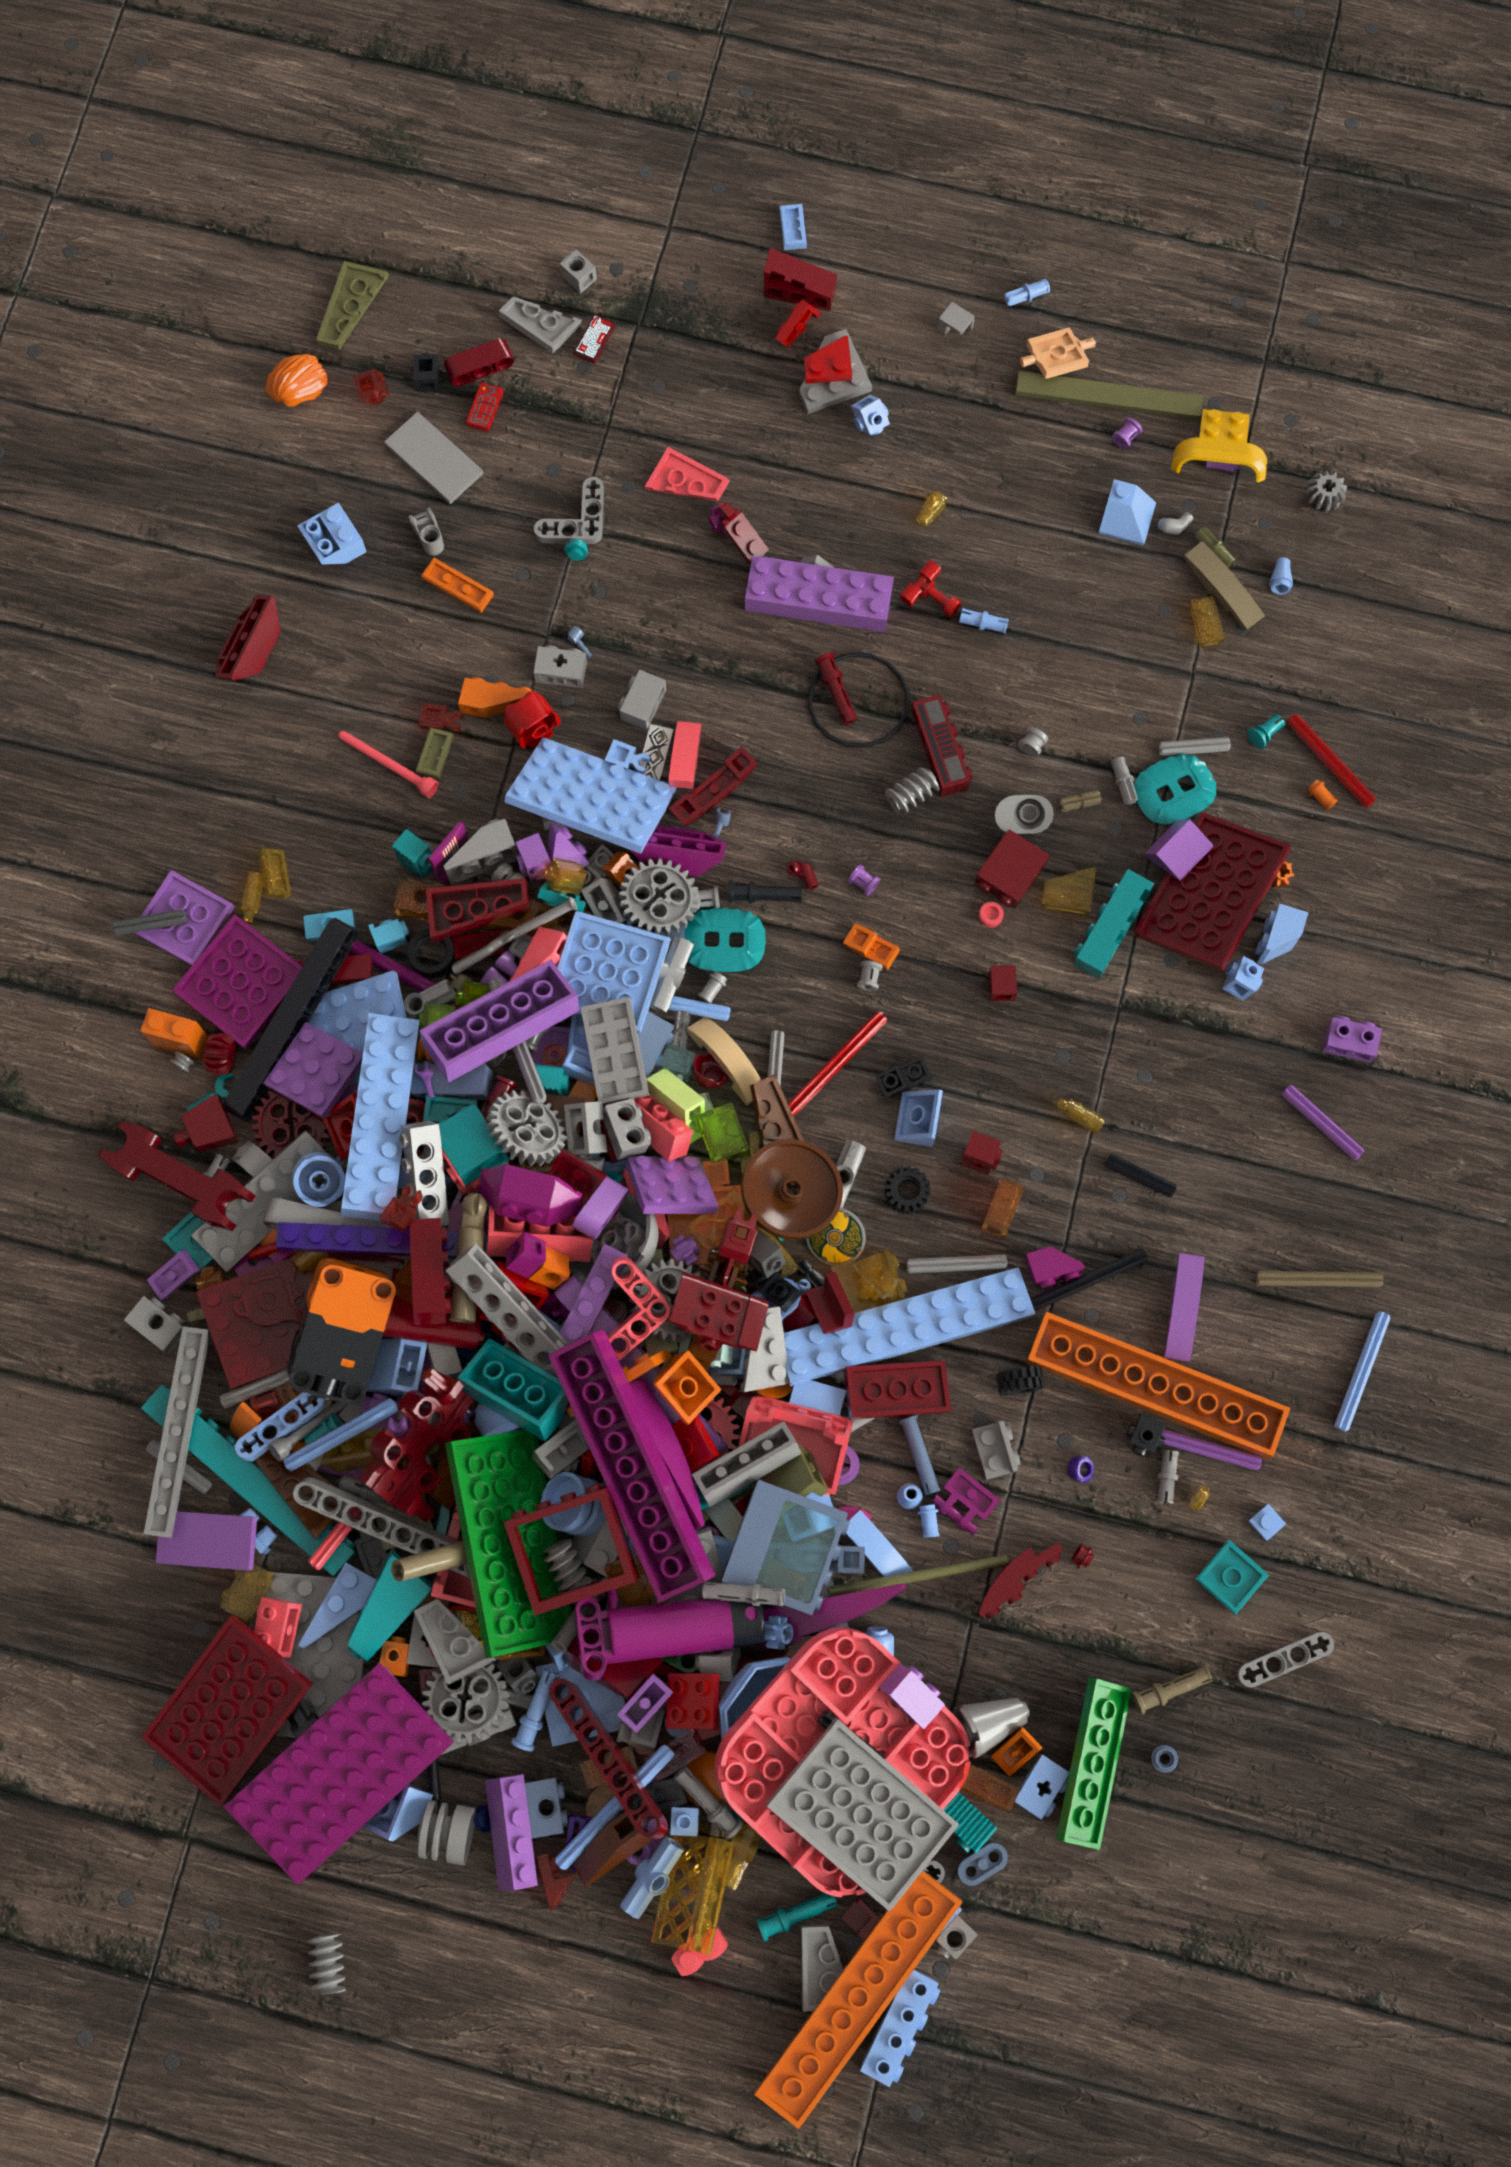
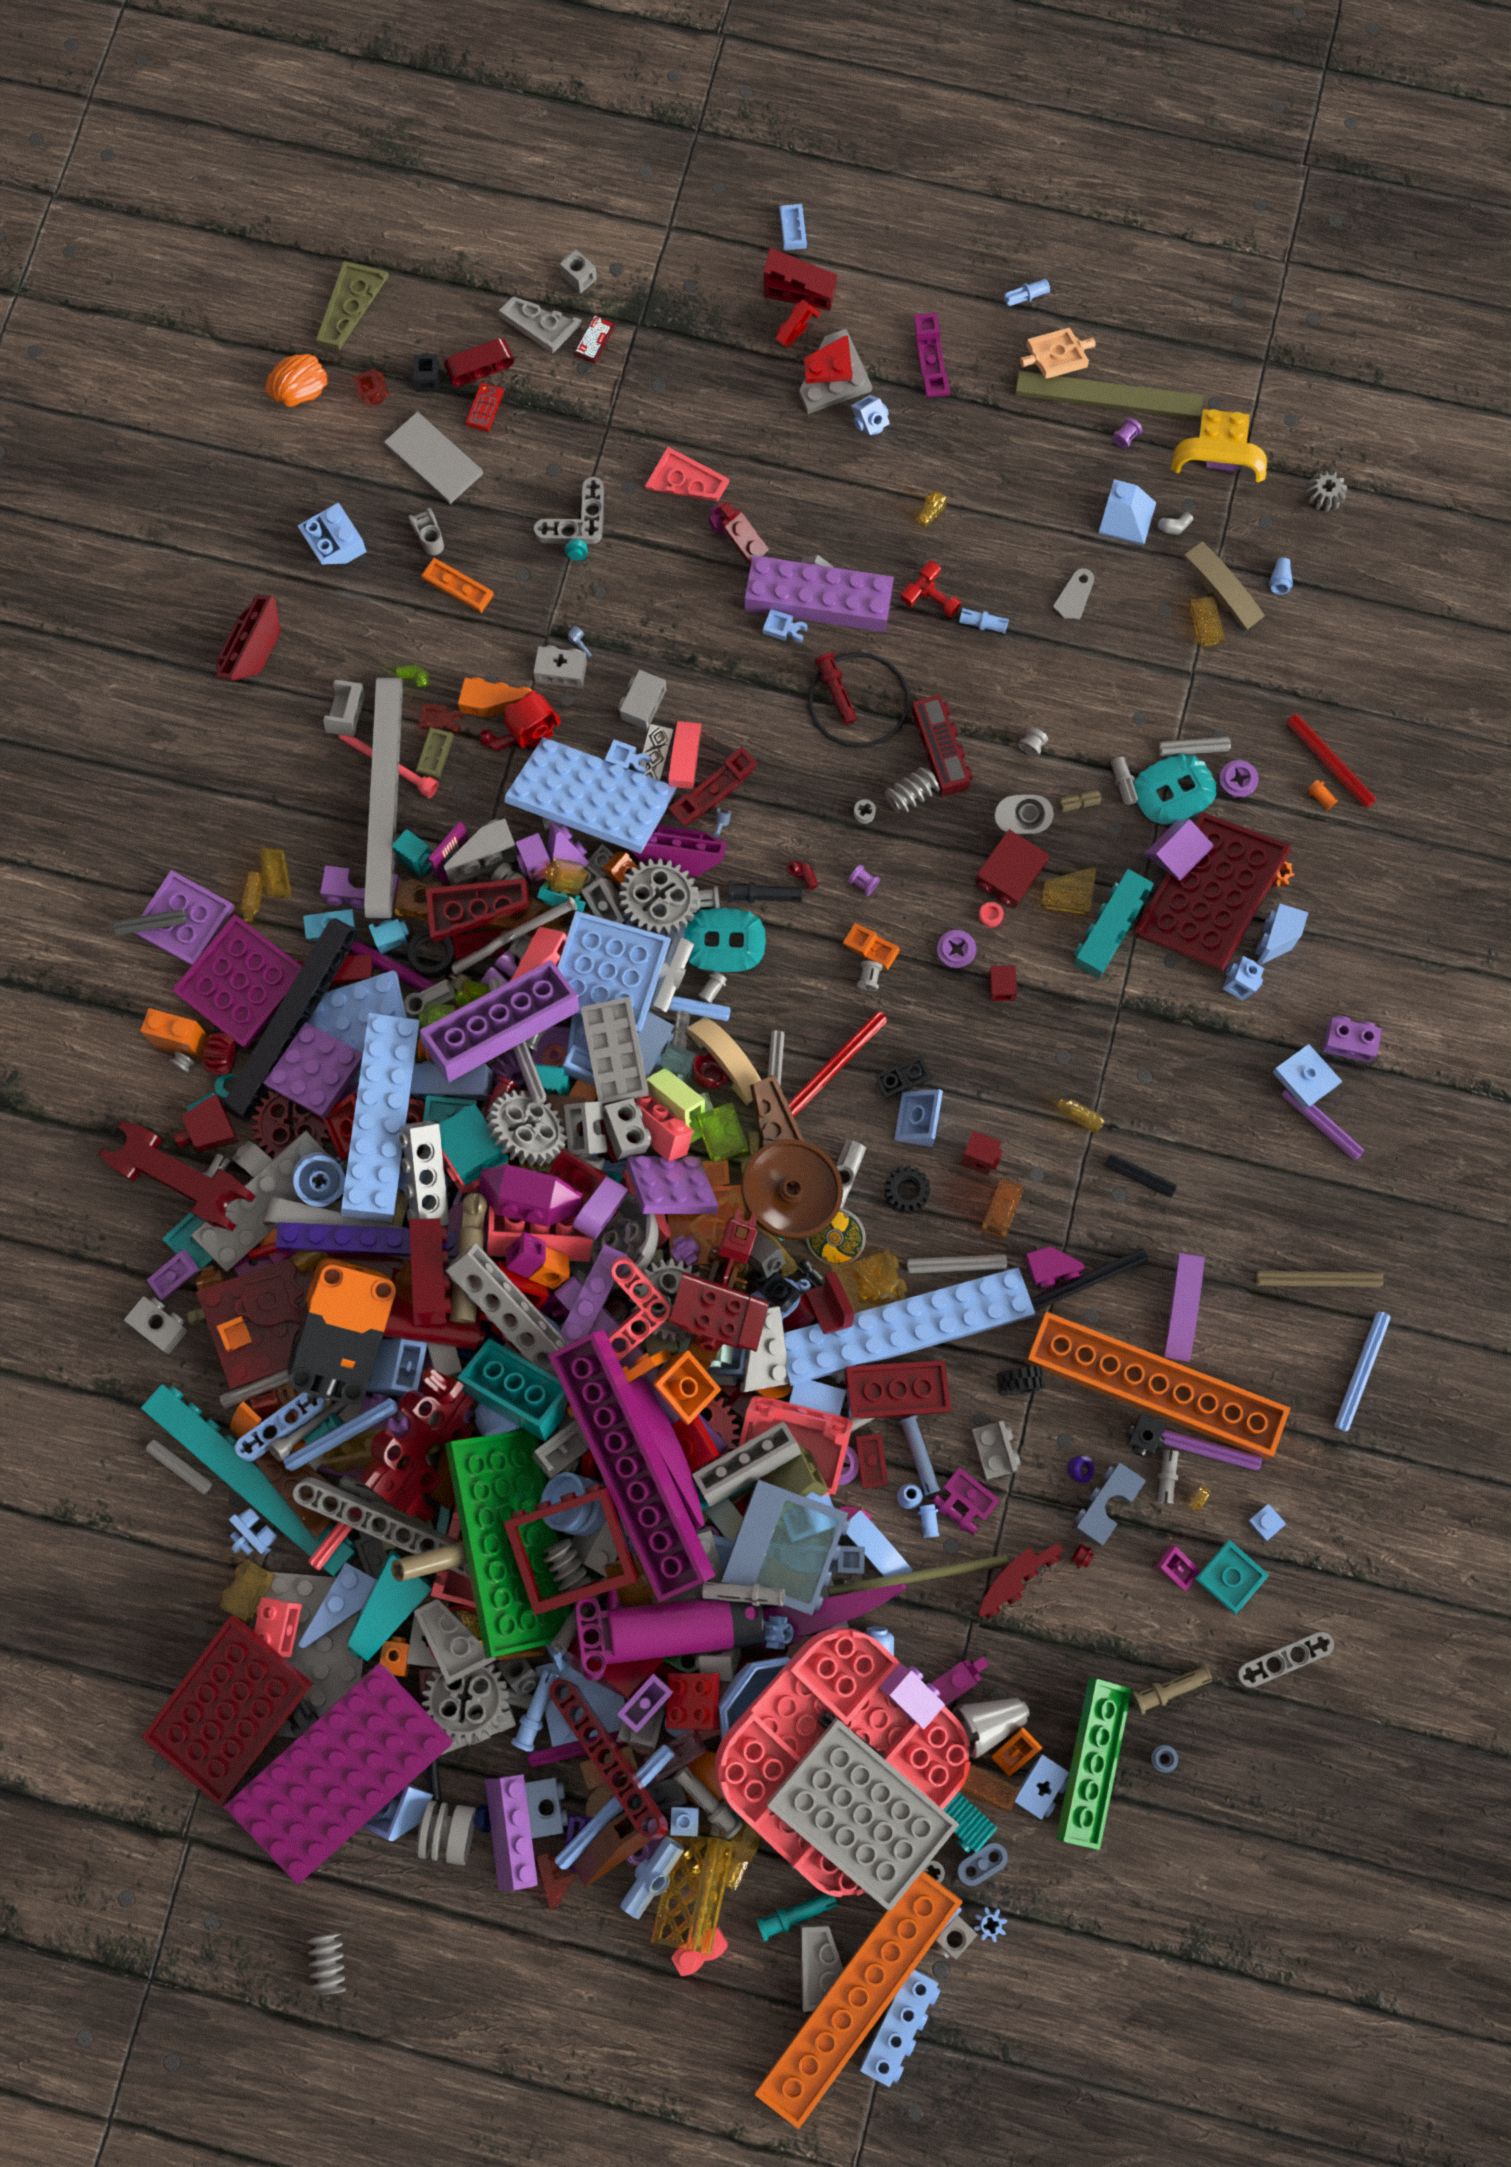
light grey plate [144,1326,210,1538] -> none
medium lavender tile [156,1511,257,1571] -> none
clear red plate [380,1185,423,1232] -> none
medium lavender hand [414,1061,435,1098] -> none
dark red panel [842,1897,881,1940] -> none
light grey panel [937,302,975,335] -> none
olive axle [1195,527,1237,568] -> none
teal pin [1247,714,1285,749] -> none
none -> orange panel [217,1316,253,1352]
none -> medium lavender arch [320,866,401,910]
none -> light grey panel [323,680,365,737]
none -> light grey beam [364,678,403,918]
none -> clear neon green arm [396,665,430,687]
none -> dark red arm [479,729,516,751]
none -> medium lavender gear [490,1049,526,1090]
none -> magenta axle [528,1731,628,1767]
none -> light blue plate [763,609,807,642]
none -> light grey bush [854,799,876,824]
none -> dark red plate [855,1433,888,1489]
none -> magenta slope [914,312,950,398]
none -> magenta hinge [930,1657,989,1706]
none -> medium lavender gear [937,930,976,969]
none -> light blue gear [973,1907,1007,1942]
none -> light grey piece [1053,568,1094,620]
none -> sand blue arch [1074,1463,1146,1547]
none -> magenta slope [1152,1544,1200,1592]
none -> medium lavender gear [1219,760,1259,798]
none -> light blue plate [1273,1044,1342,1110]

